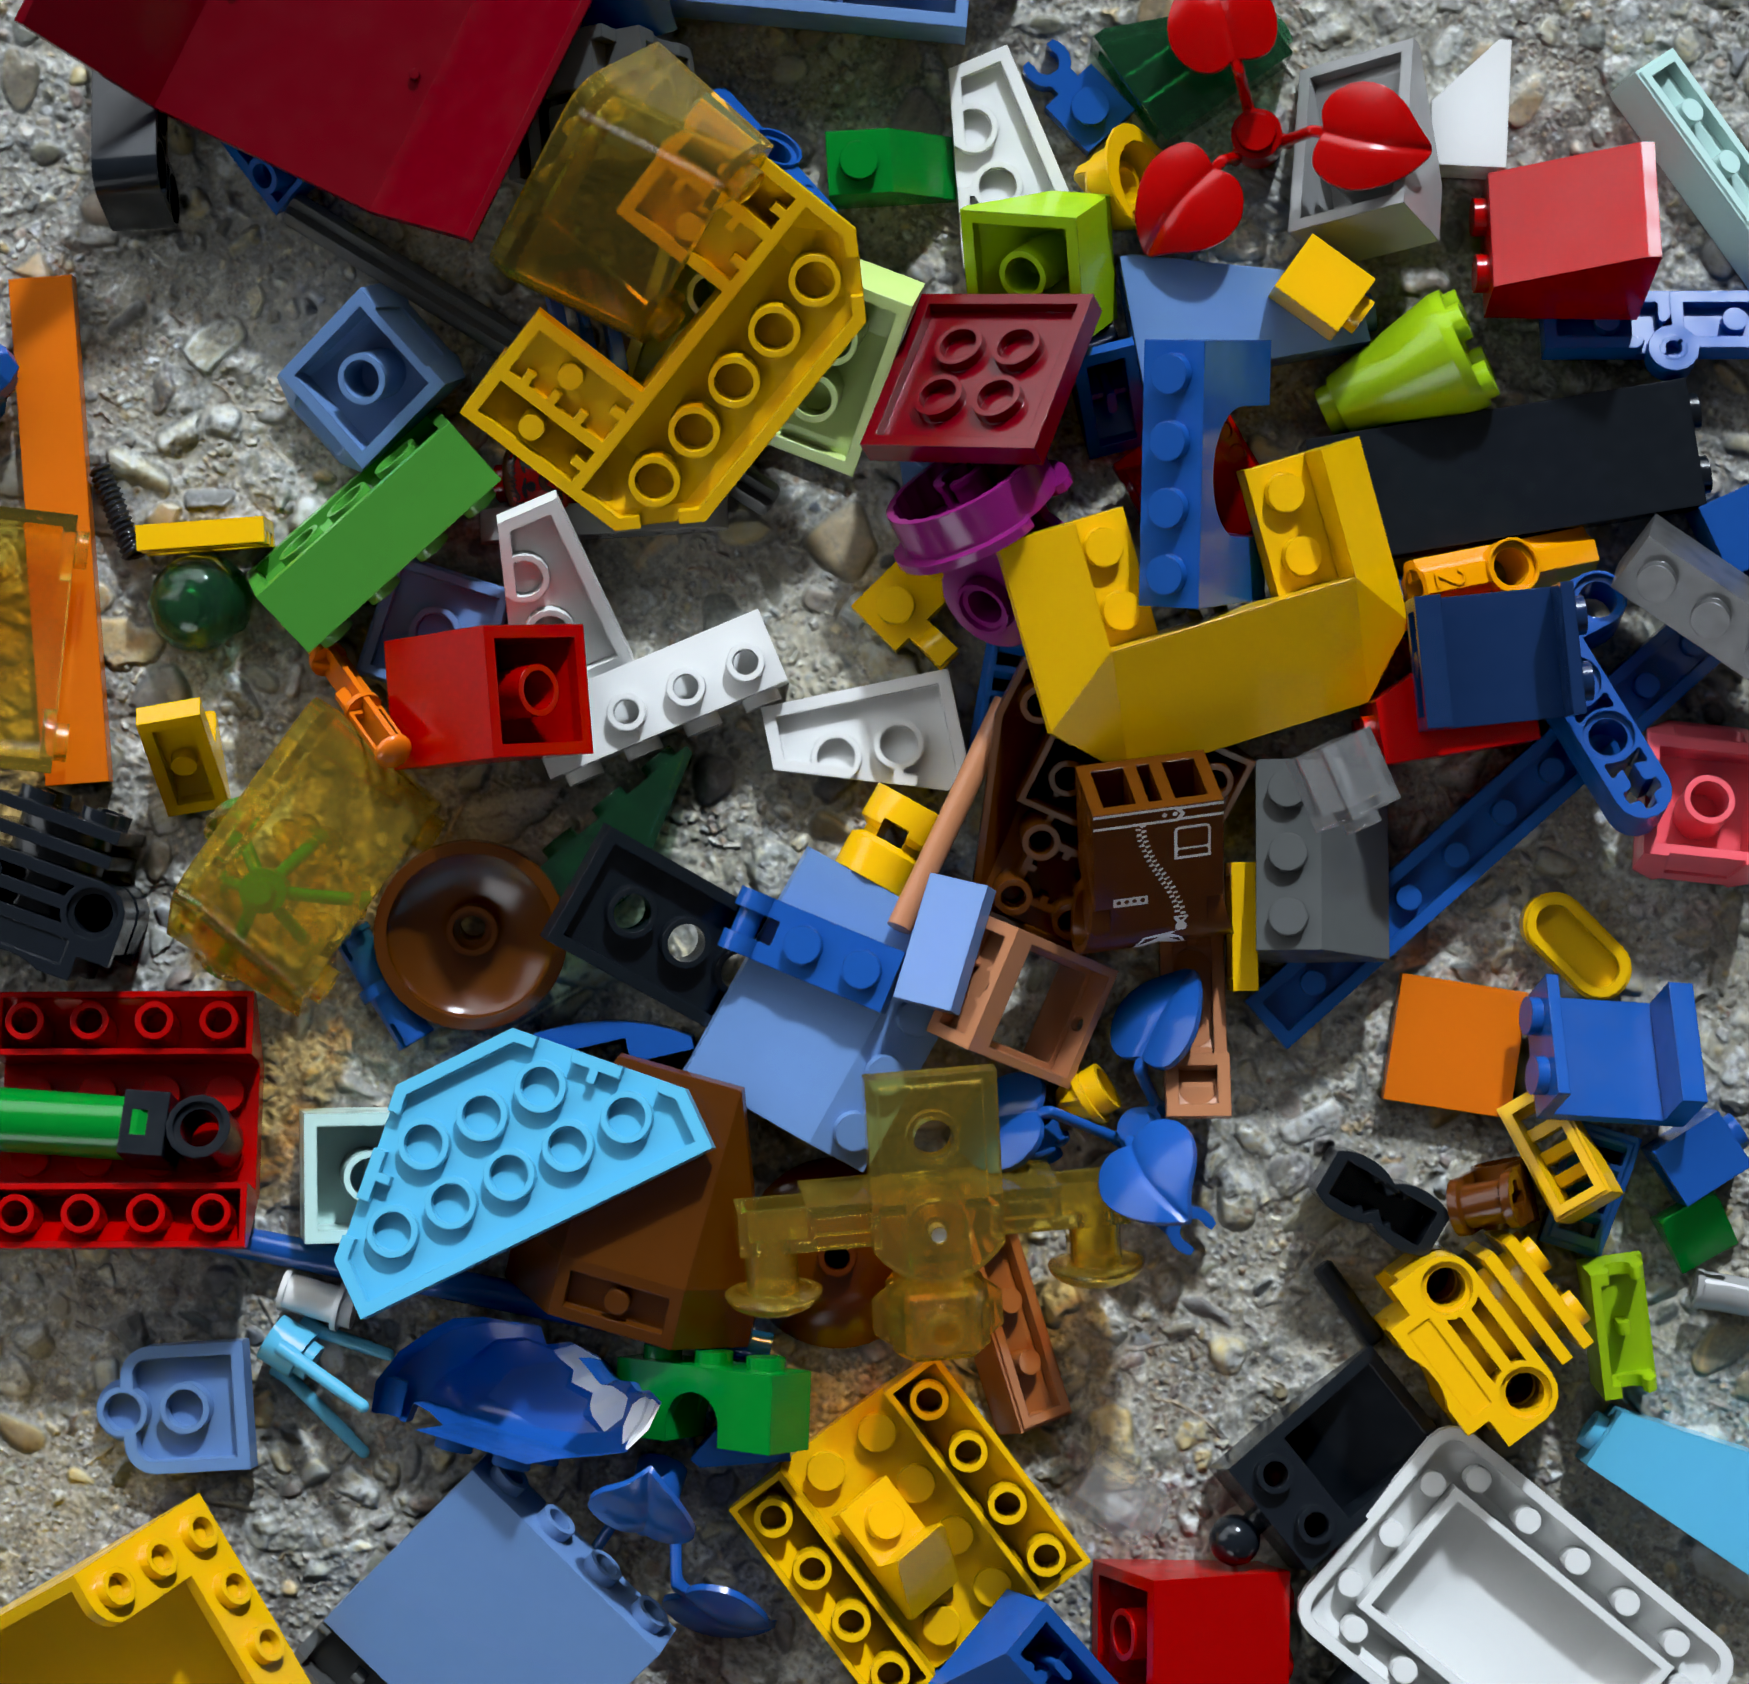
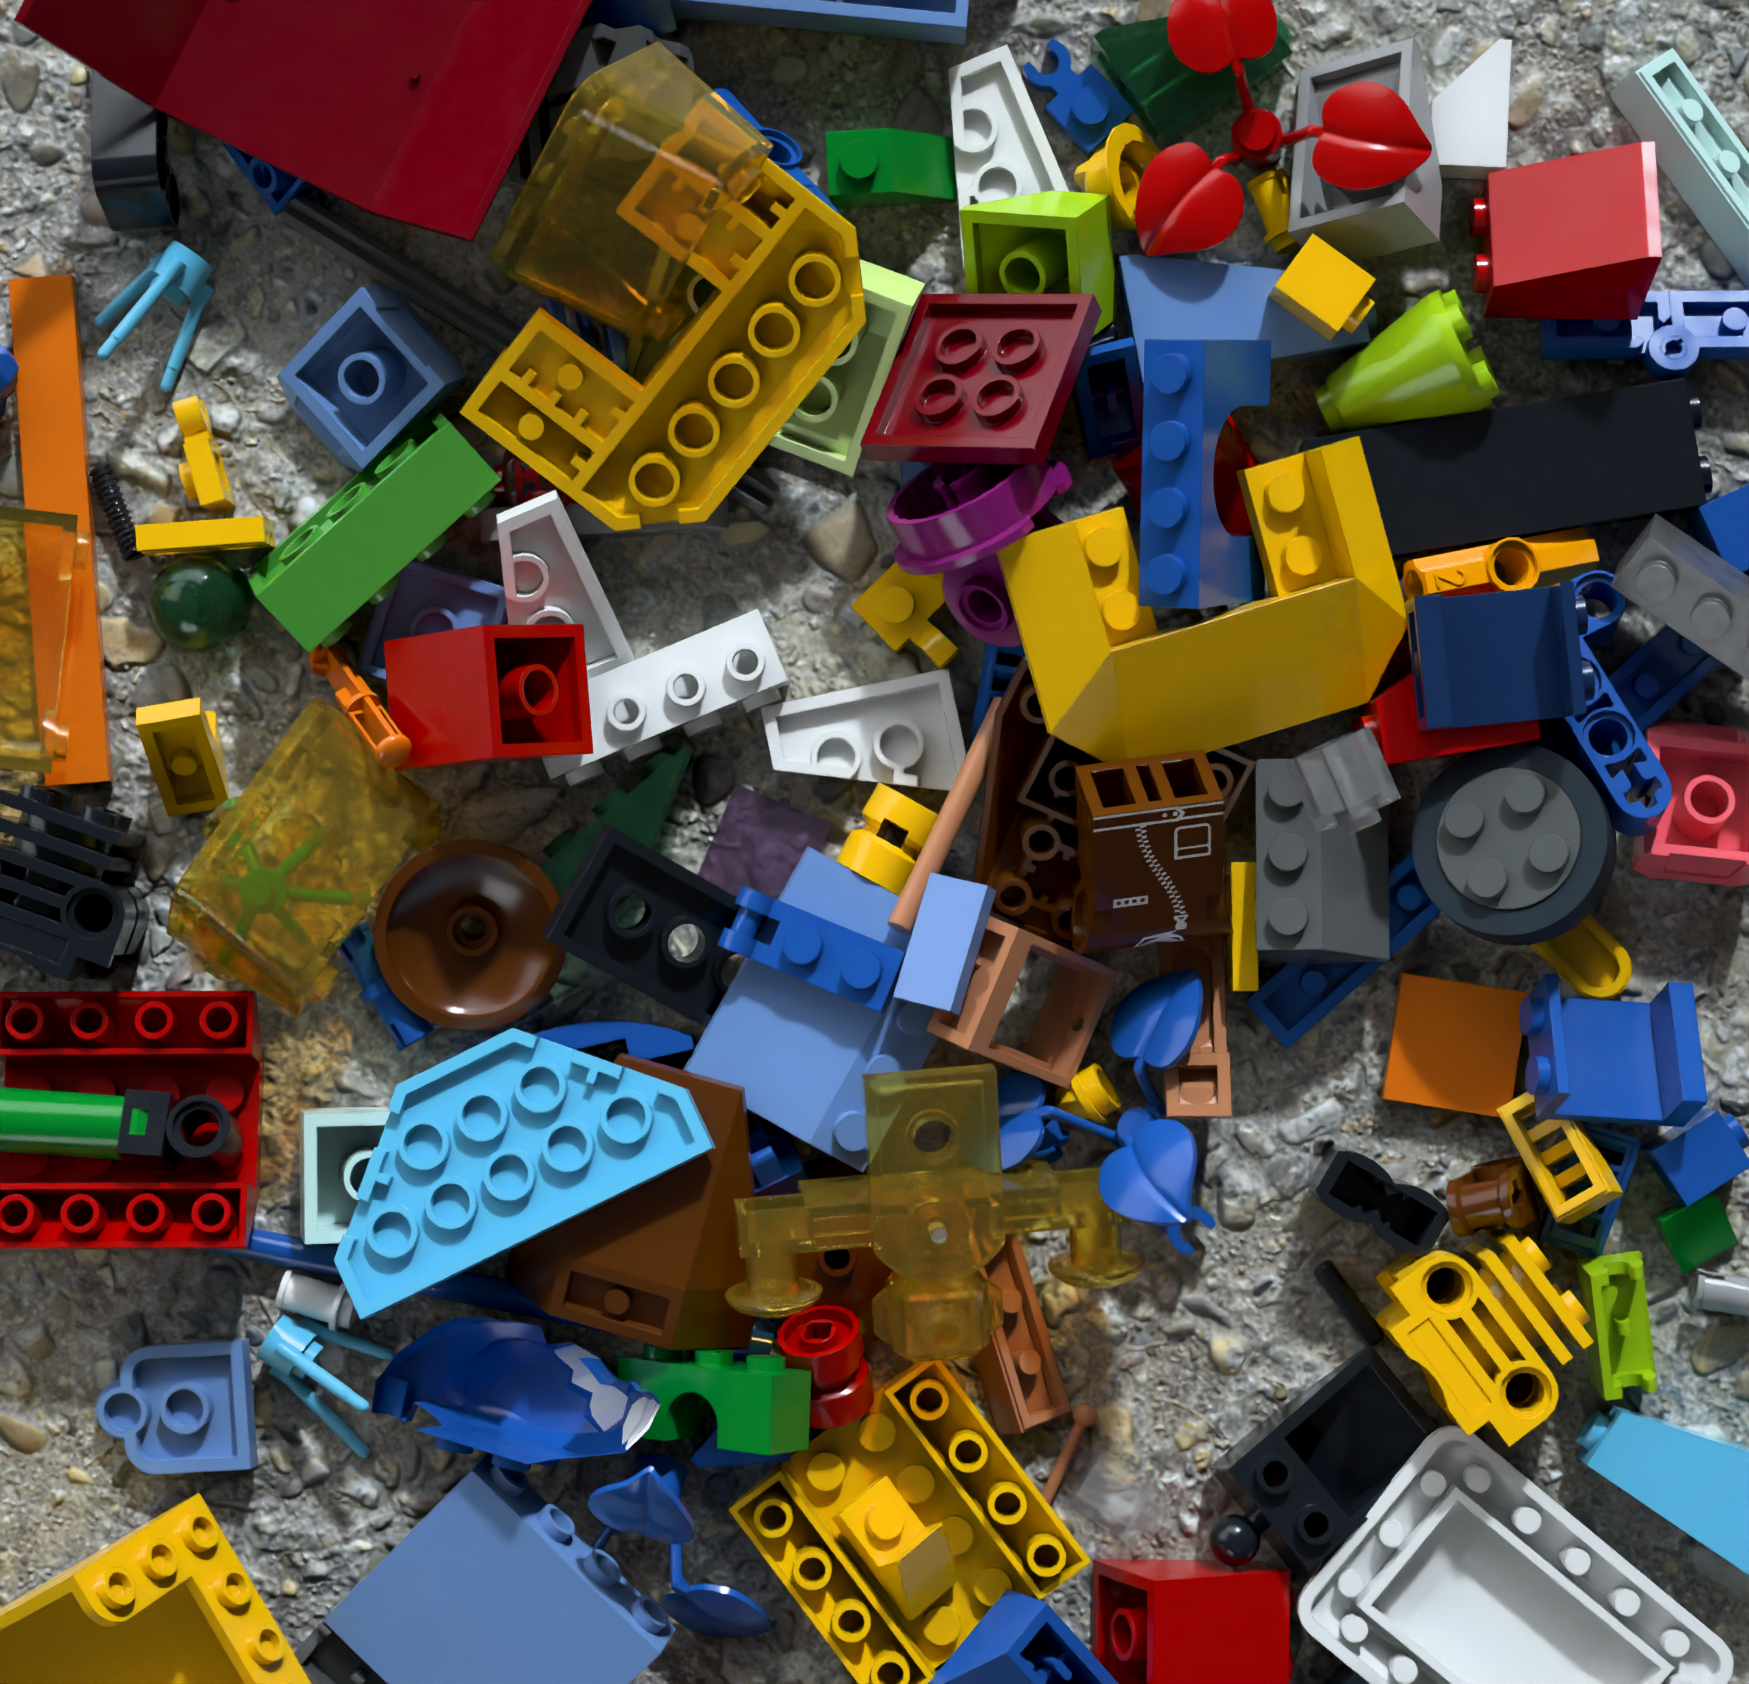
none -> medium azure plant [94,240,216,393]
none -> yellow plate [172,396,236,512]
none -> clear purple piece [698,784,833,900]
none -> blue tile [749,1122,812,1211]
none -> red wheel [777,1305,874,1429]
none -> nougat hinge [1042,1403,1098,1505]
none -> yellow pin [1246,168,1302,255]
none -> wheel [1412,743,1617,946]

